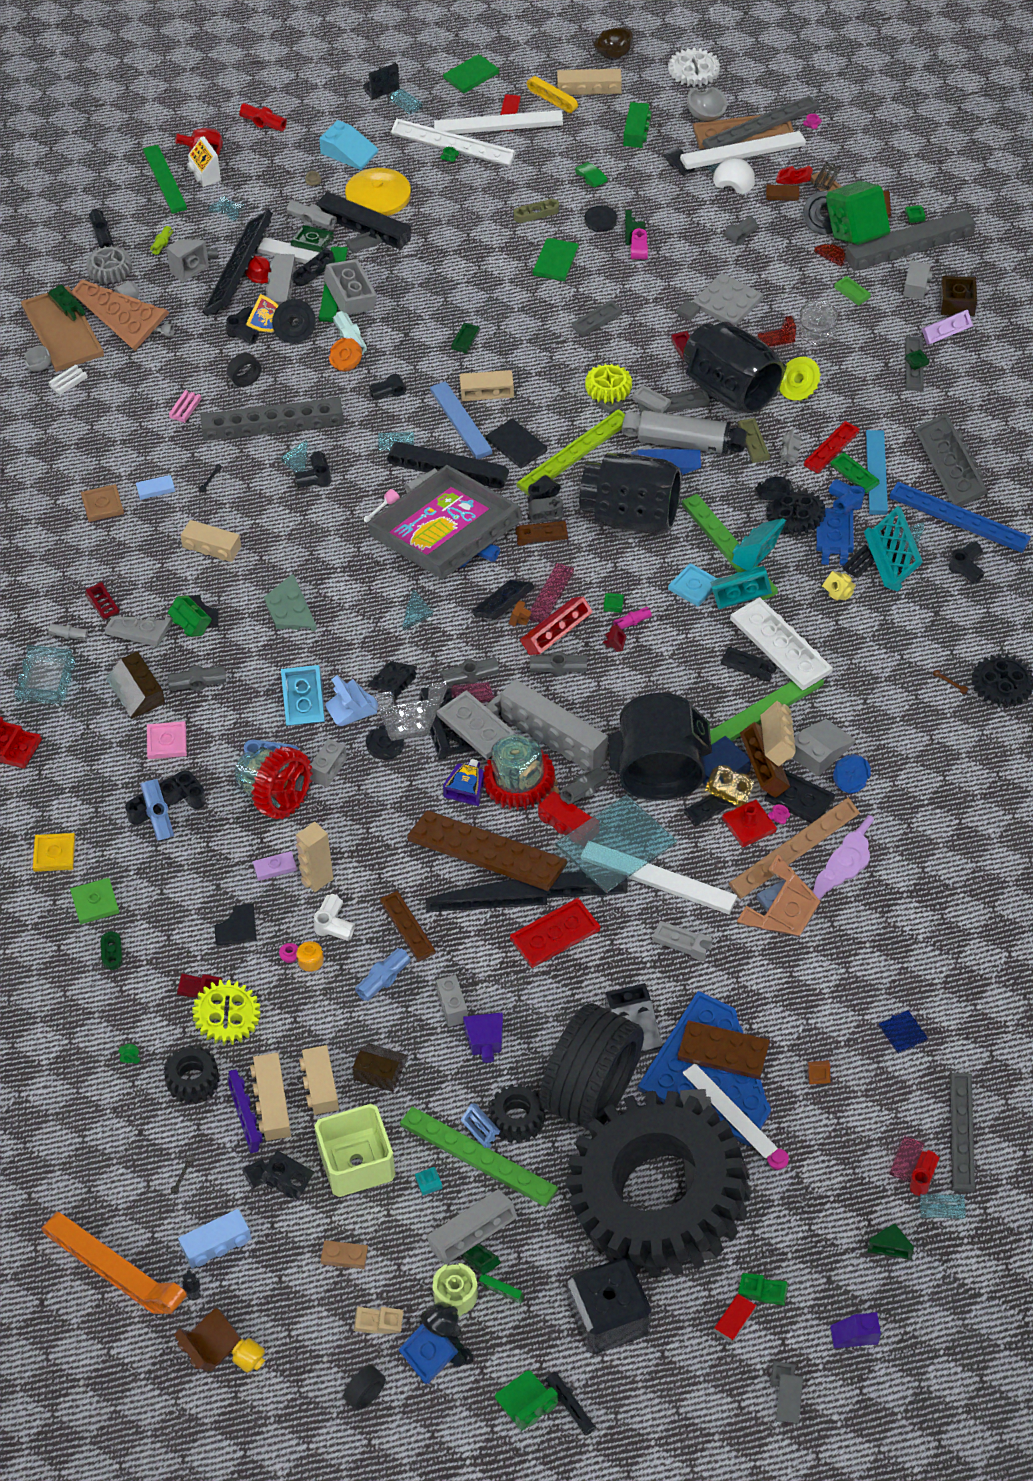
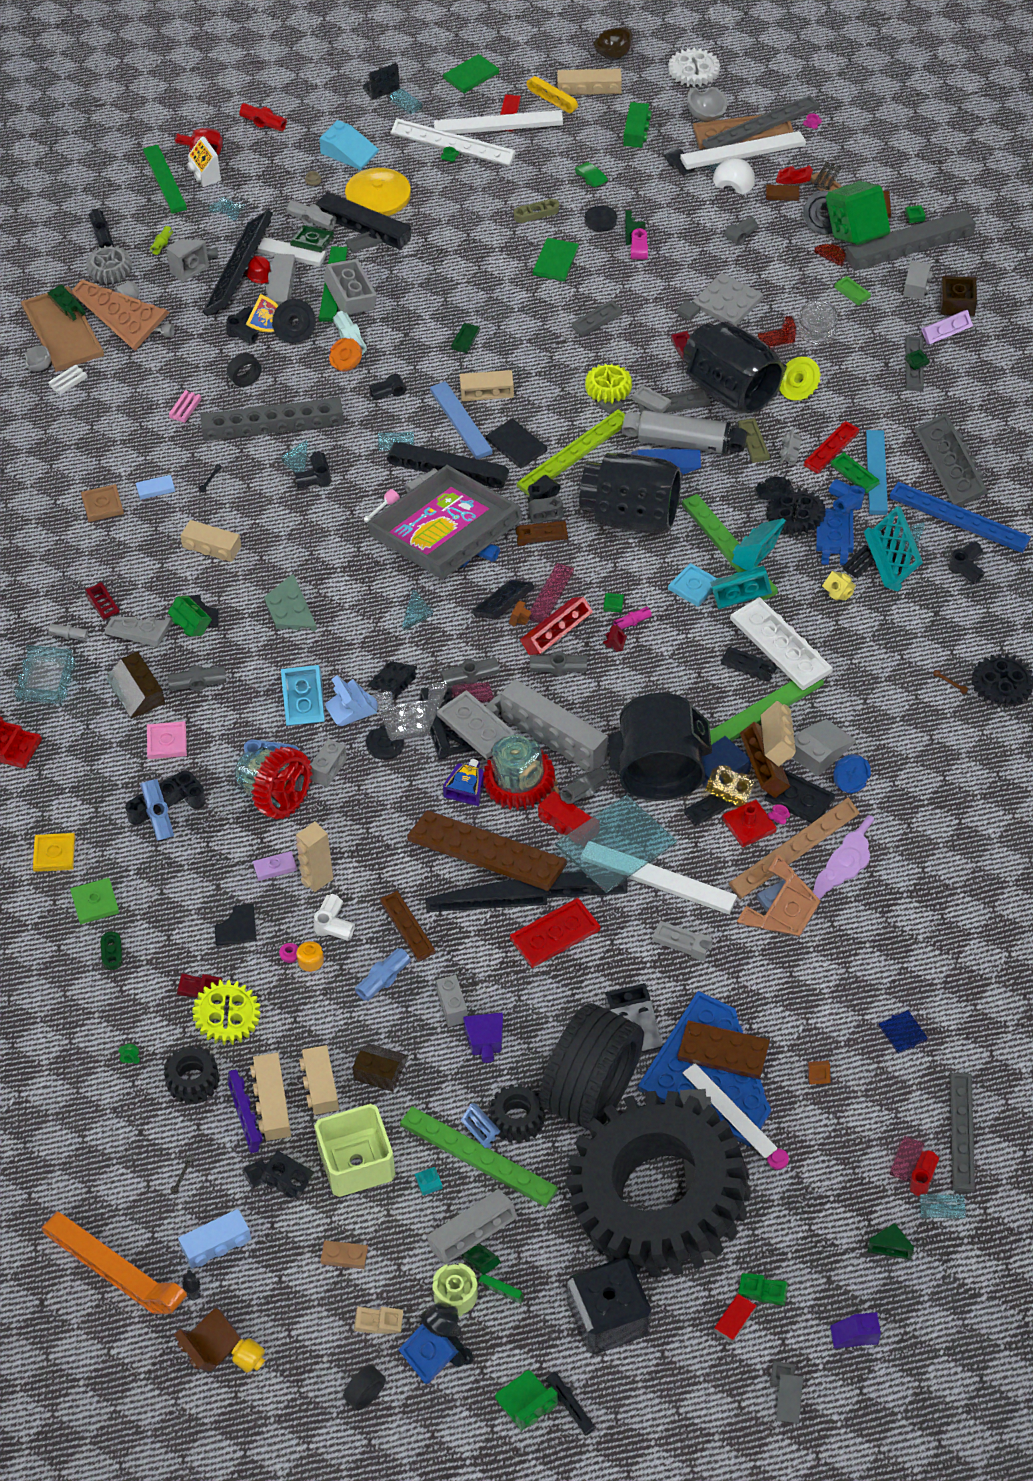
black beam [293,249,335,287] -> none

